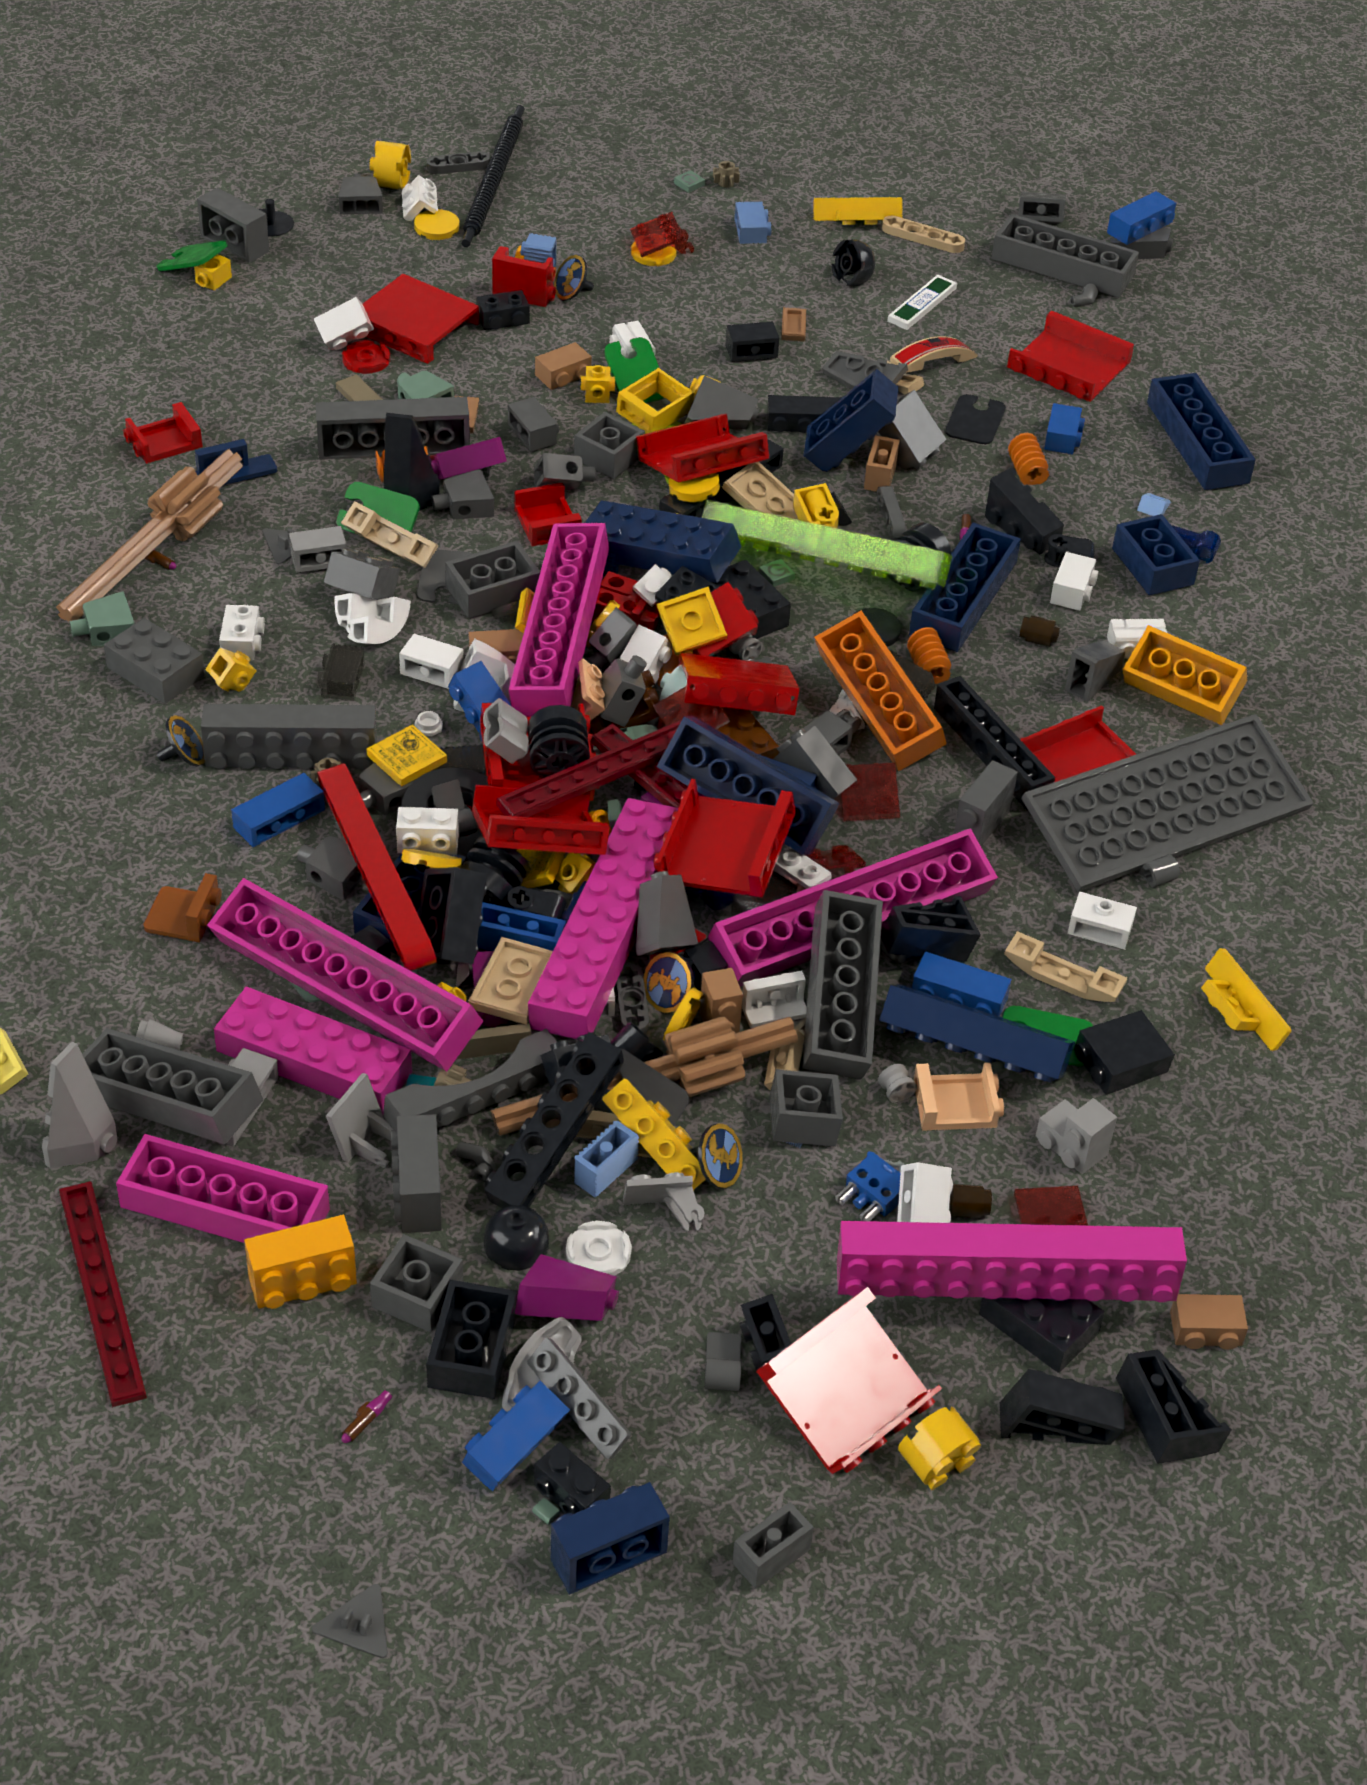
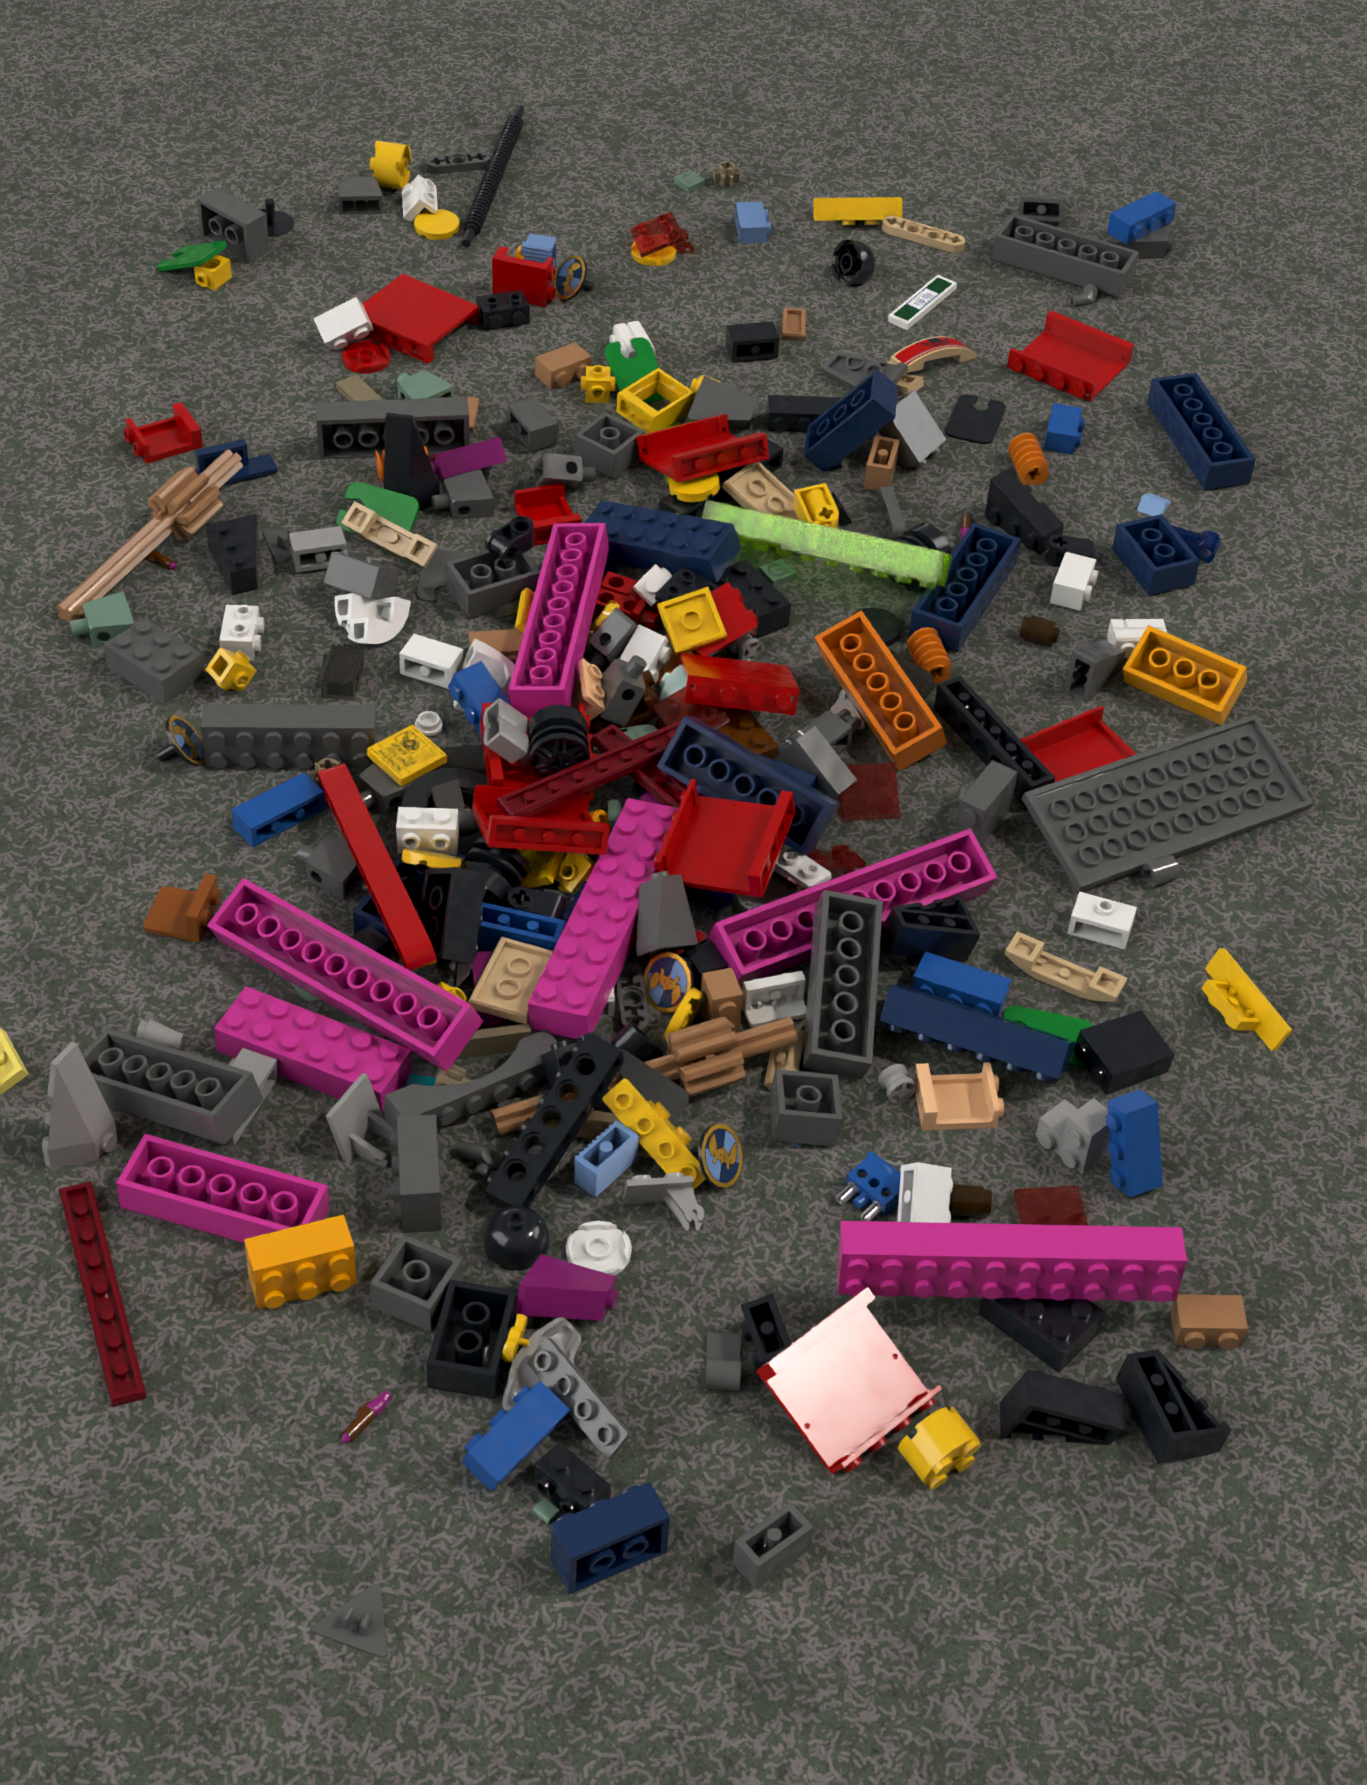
none -> black wedge [206,514,259,595]
none -> black piece [485,516,534,563]
none -> yellow piece [501,1314,530,1362]
none -> blue brick [1106,1089,1163,1197]

